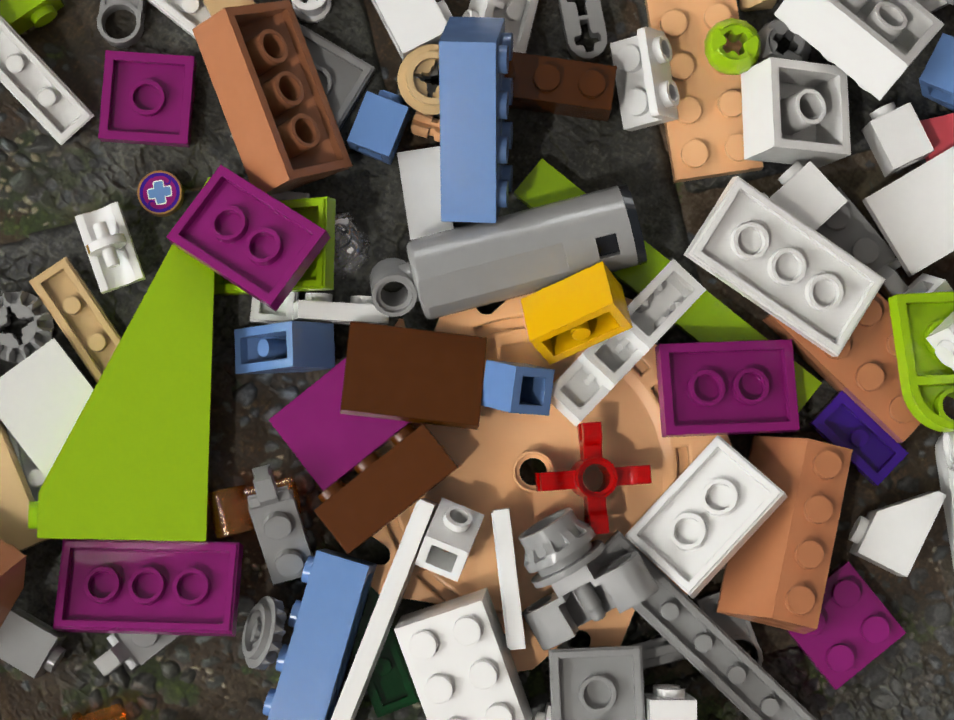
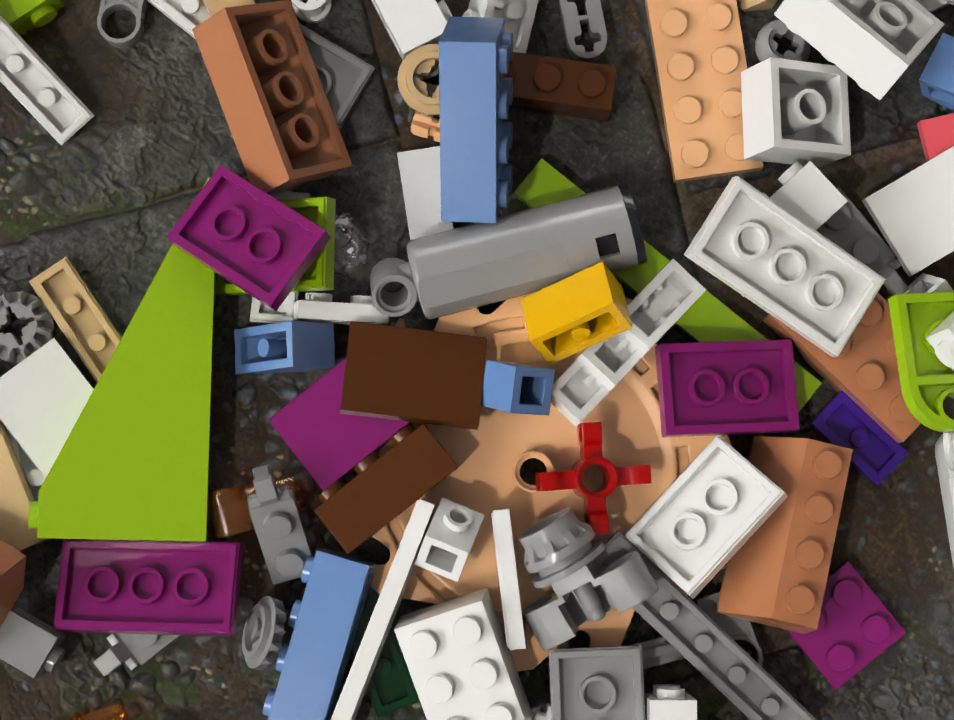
white hips [74,202,146,294] -> none
magenta plate [98,50,197,148] -> none
tile [137,170,184,217] -> none
medium blue brick [347,90,410,165] -> none
white bracket [610,27,680,131] -> none
lime piece [704,18,761,75] -> none
white slope [848,491,947,577] -> none
white brick [861,102,934,177] -> none

